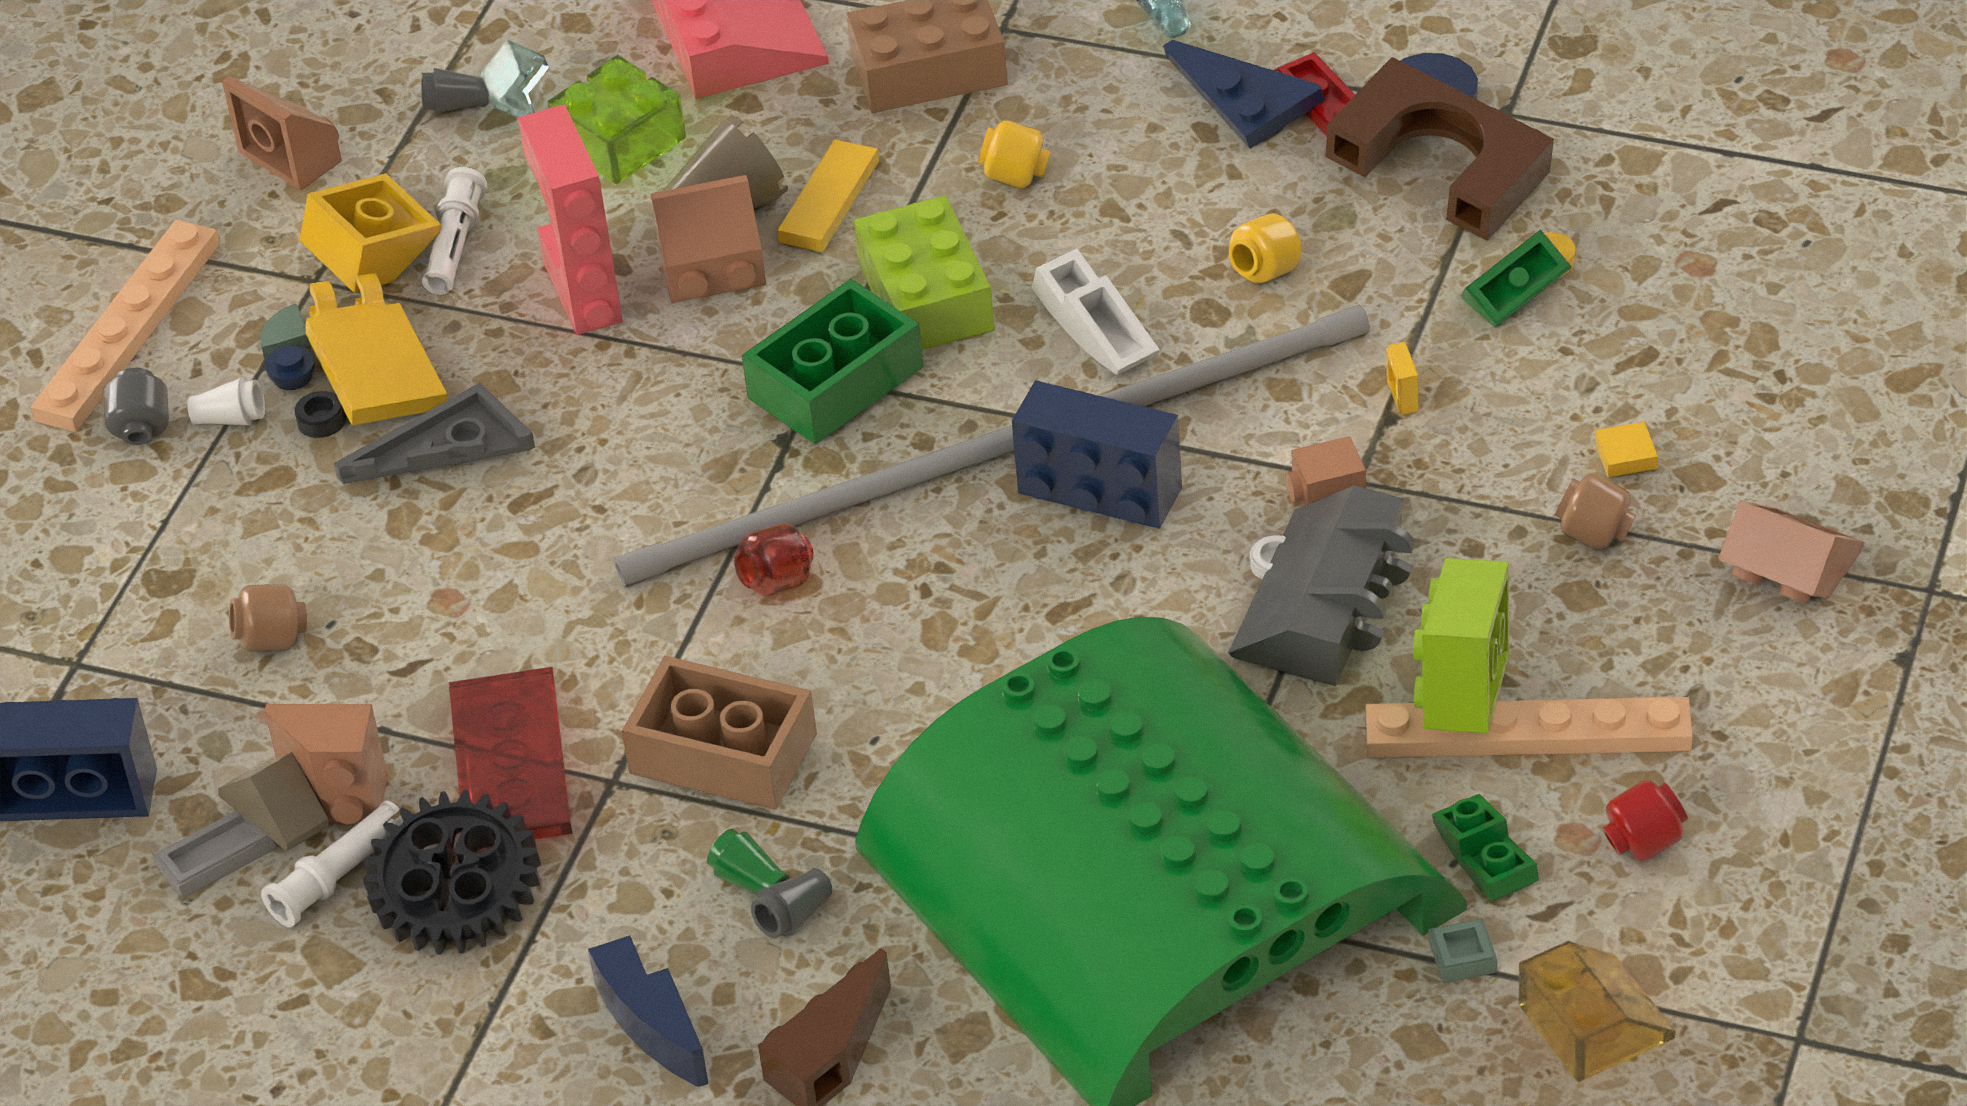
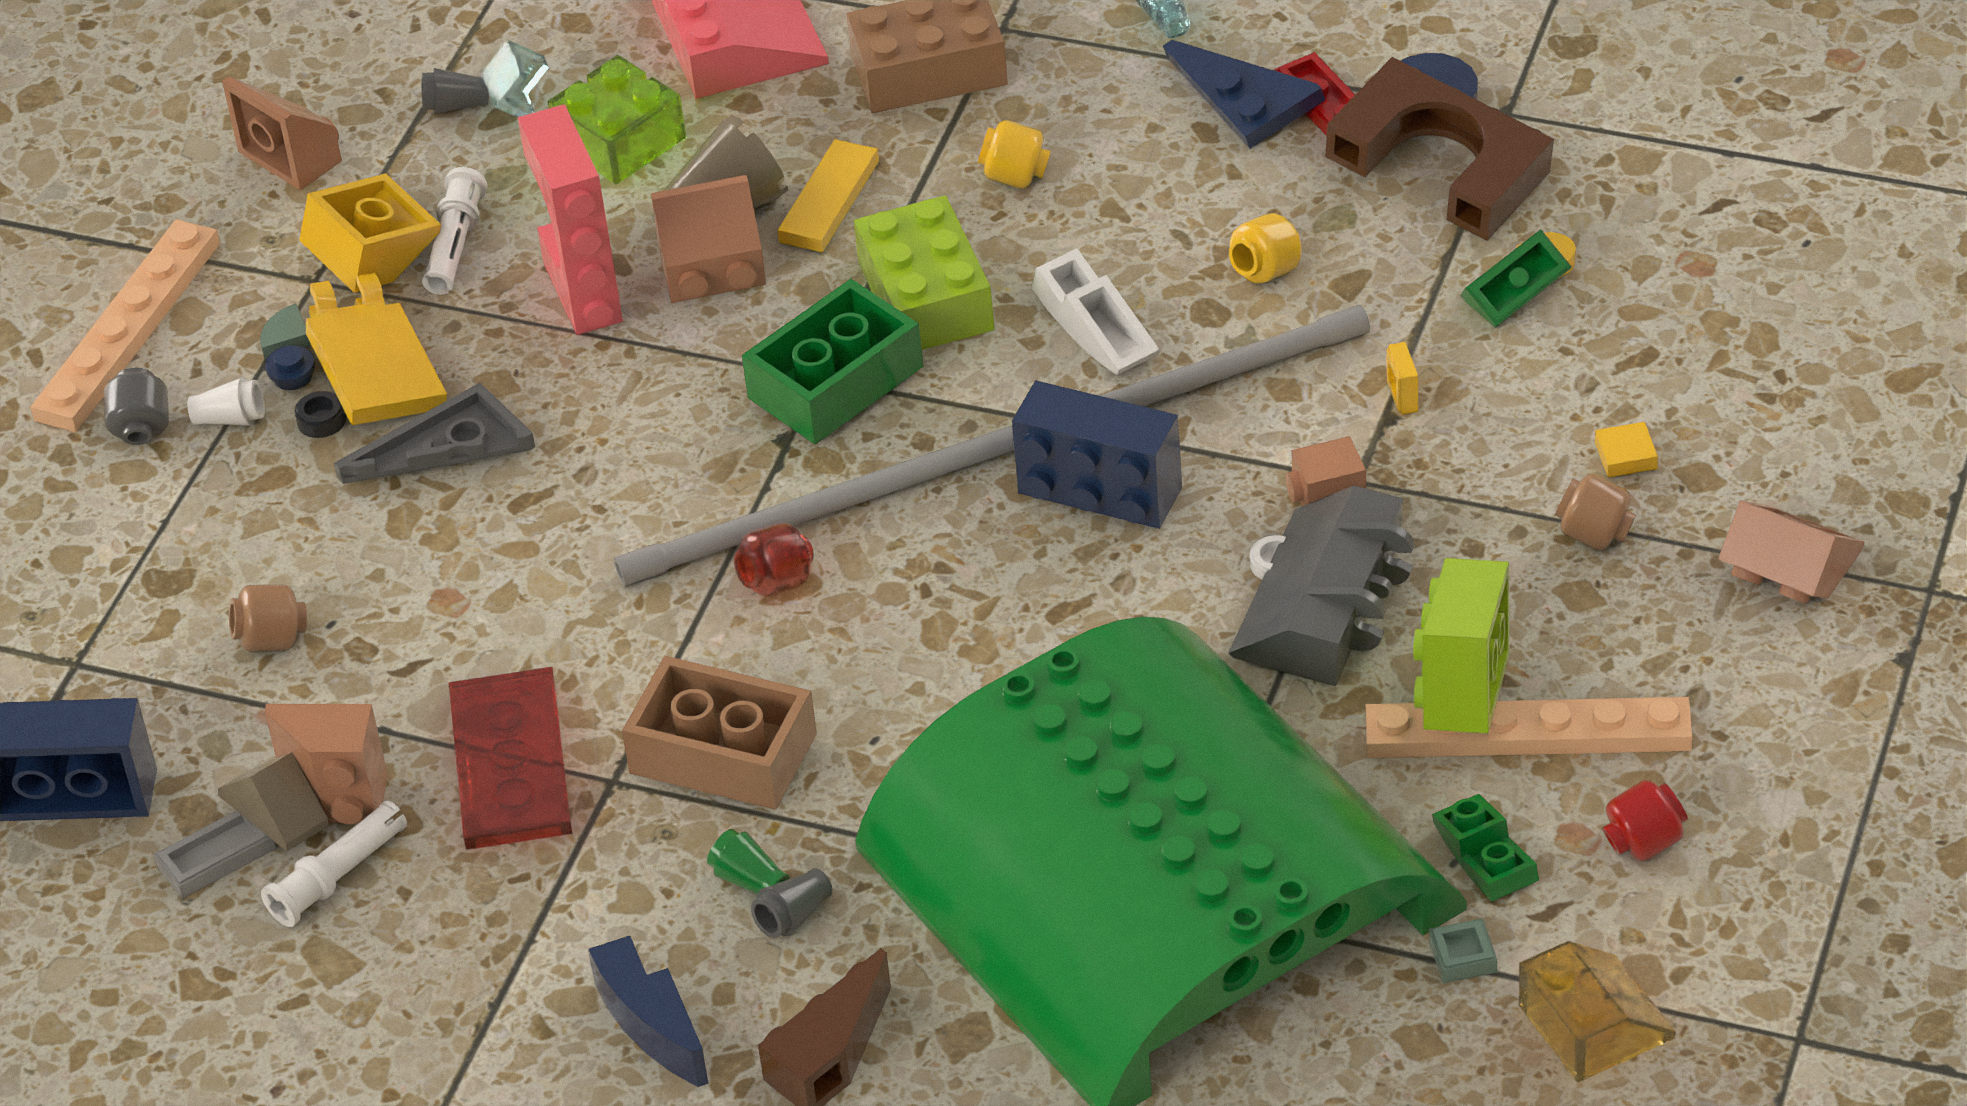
black gear [363,790,541,955] -> none

